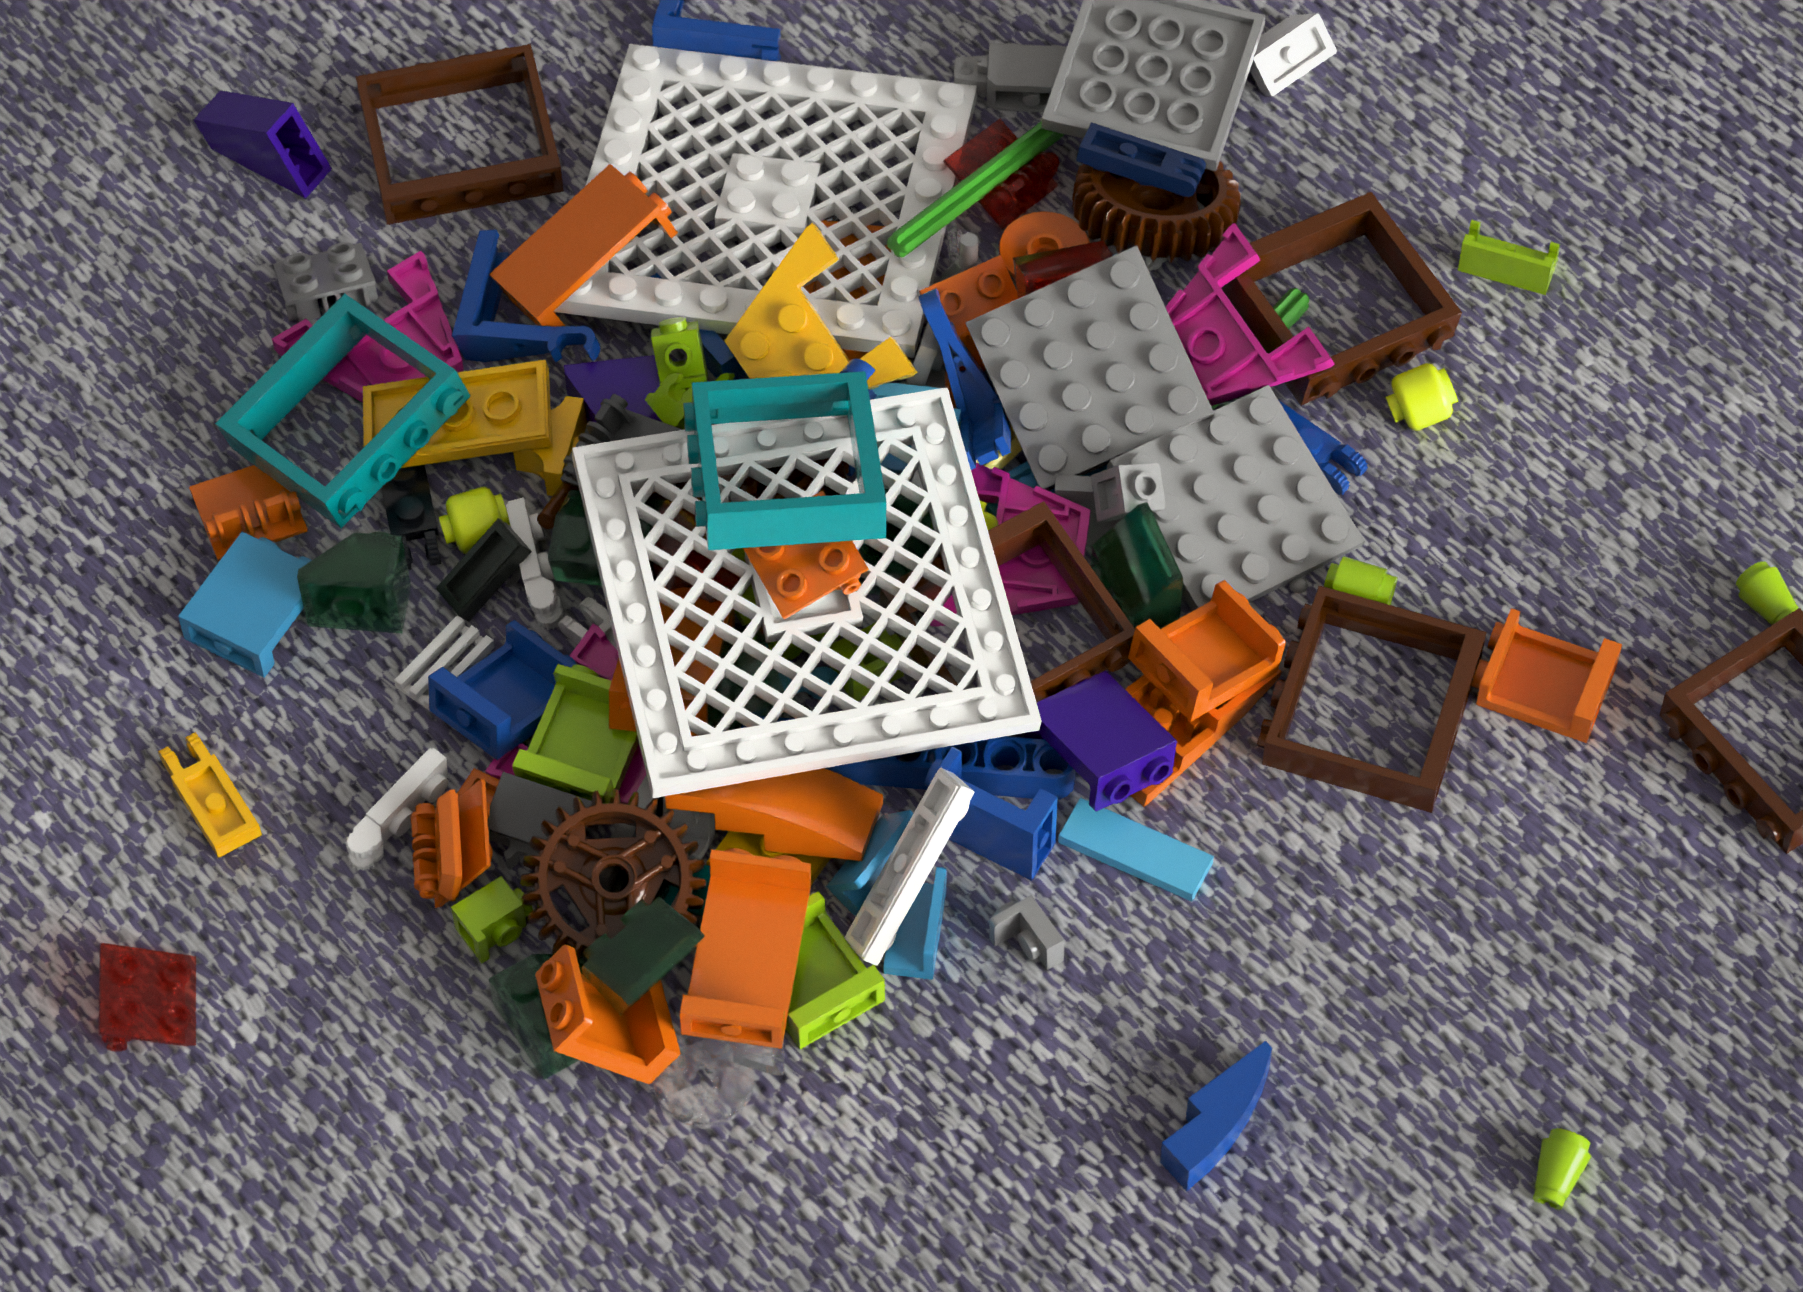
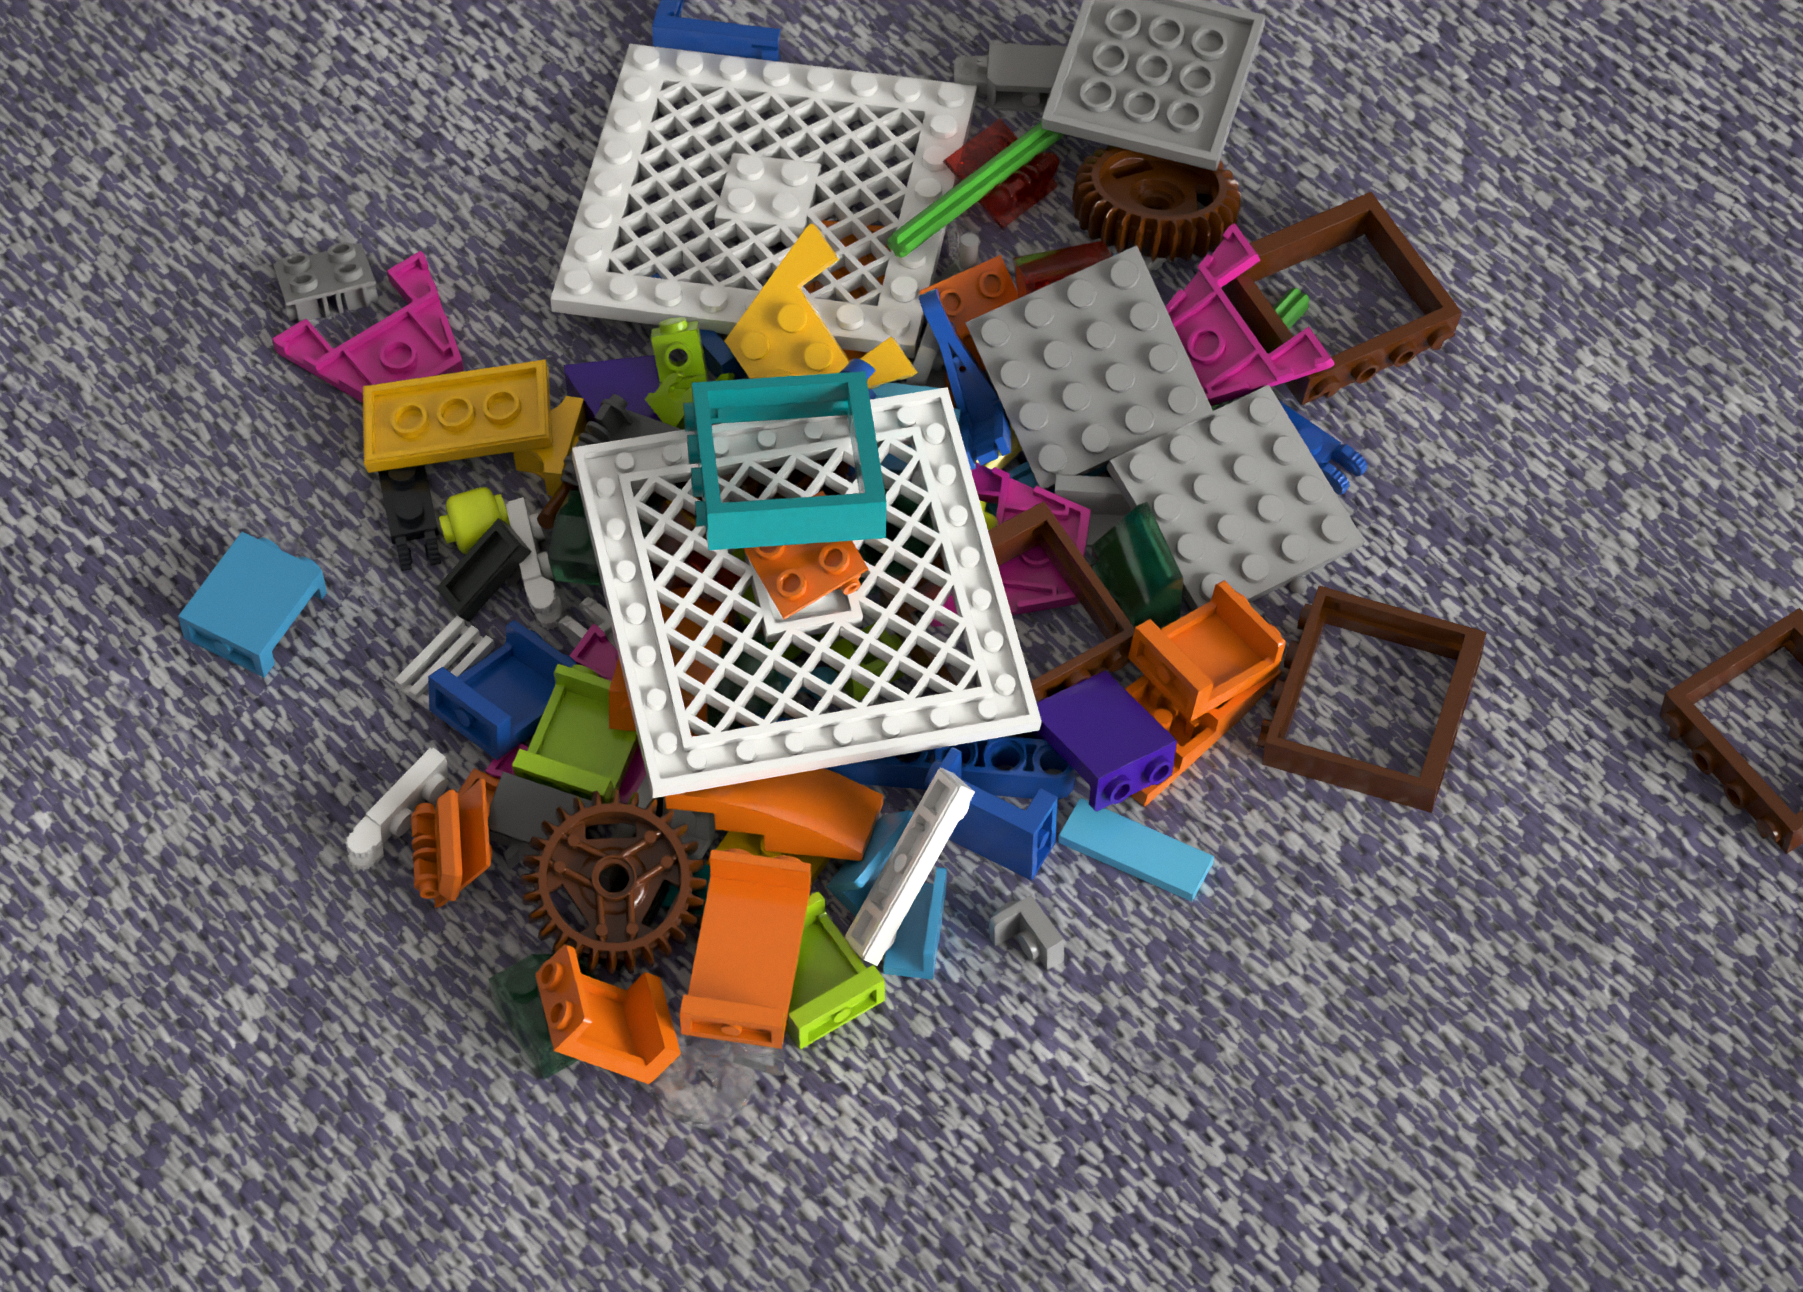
clear red hinge [98,943,196,1052] -> none
yellow hinge [158,732,262,858] -> none
orange hinge [189,465,308,562] -> none
dark purple slope [193,90,332,199] -> none
teal window [215,294,471,528] -> none
clear green slope [297,531,411,634] -> none
reddish brown window [356,44,564,225] -> none
lime brick [451,876,533,963] -> none
blue hinge [452,230,601,363] -> none
orange panel [489,164,678,327] -> none
clear green slope [580,897,705,1016] -> none
orange dish [999,211,1090,285] -> none
dark blue hinge [1076,122,1206,197] -> none
light grey bracket [1091,463,1166,522] -> none
blue slope [1160,1041,1272,1191] -> none
white panel [1250,13,1337,97] -> none
lime brick [1324,556,1398,605] -> none
neon yellow head [1385,363,1458,431] -> none
lime hinge [1458,220,1560,295] -> none
orange panel [1472,608,1622,743] -> none
lime cone [1533,1128,1591,1210] -> none
lime cone [1736,561,1798,625] -> none

